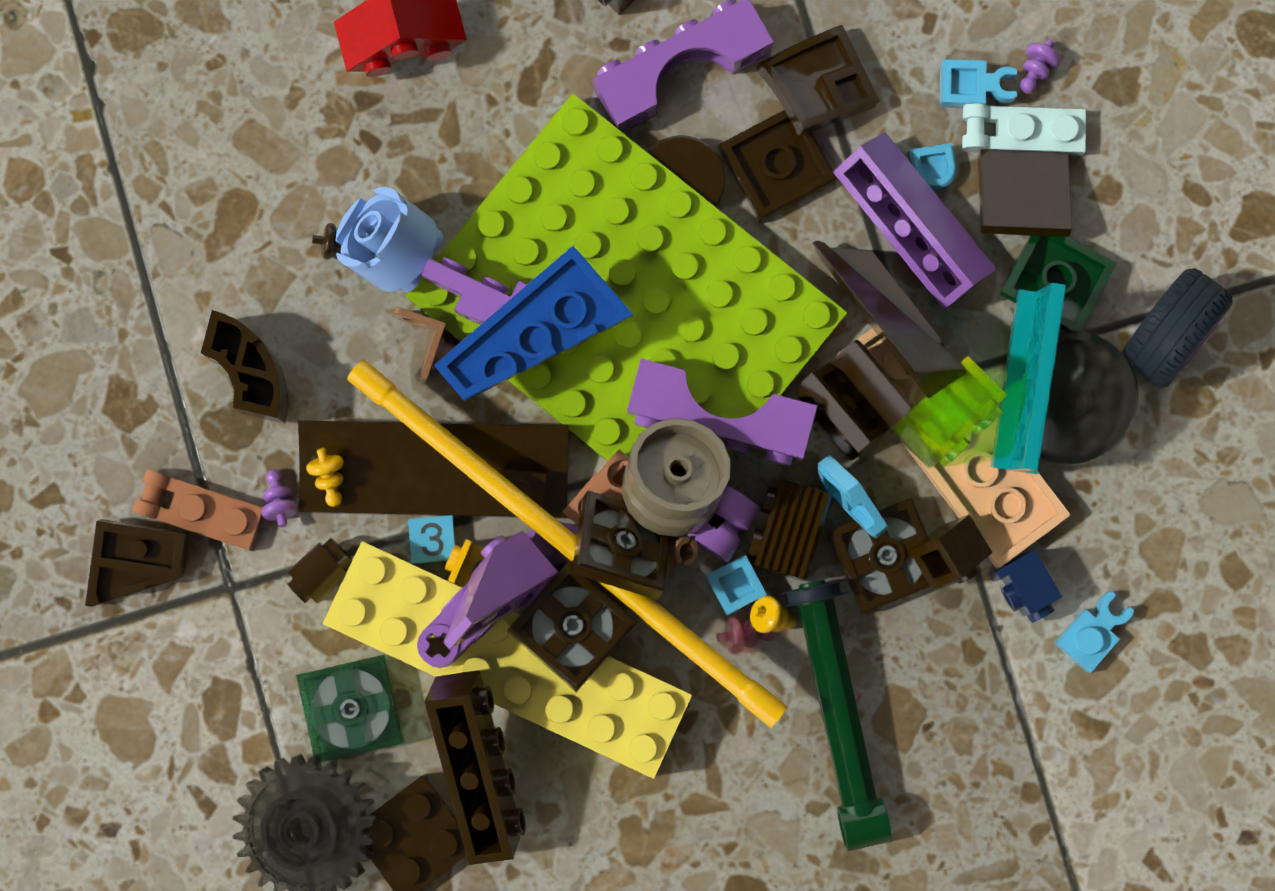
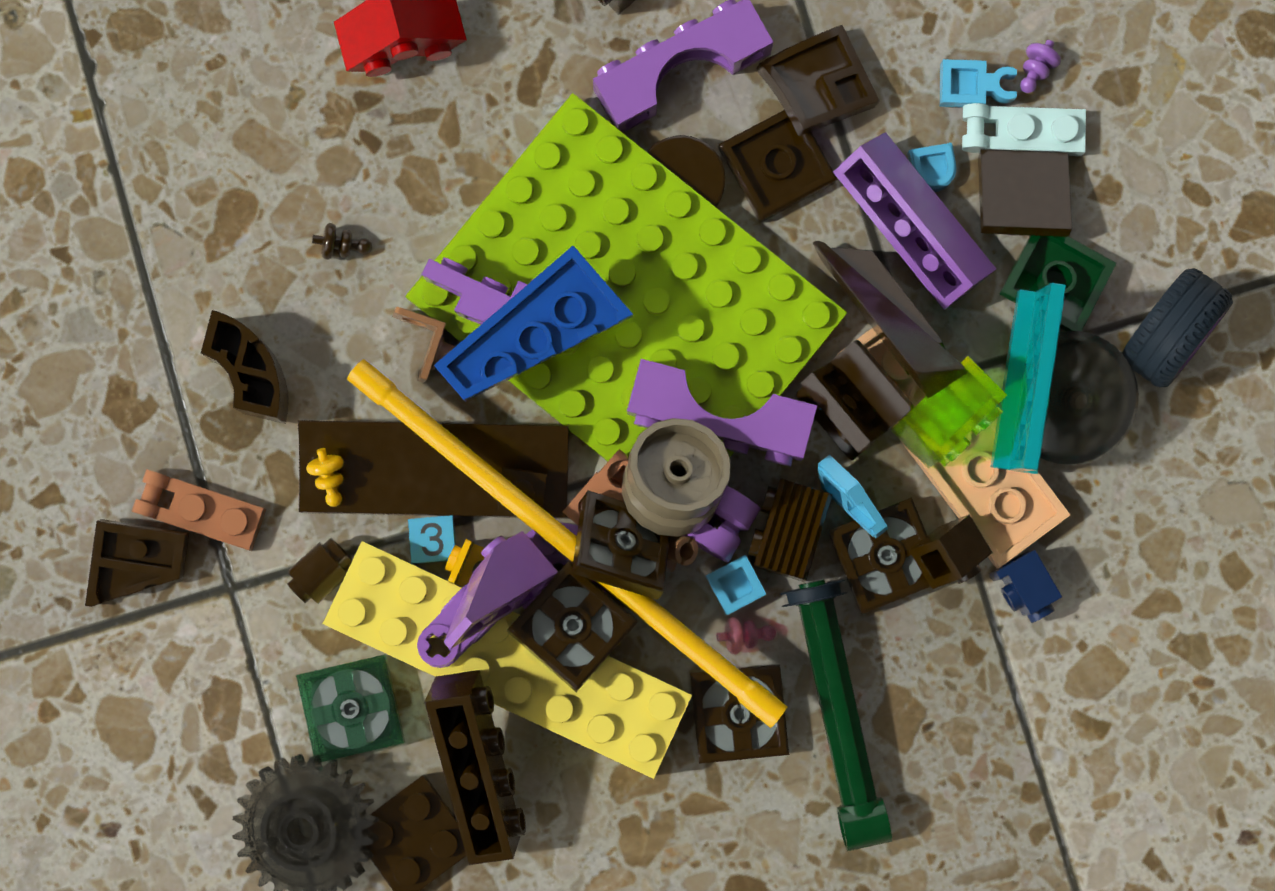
medium lavender hair [261,469,299,527] -> none
light blue brick [335,187,443,292] -> none
yellow hair [750,596,797,633] -> none
medium azure plate [1054,591,1134,673] -> none
none -> dark brown piece [690,664,789,764]

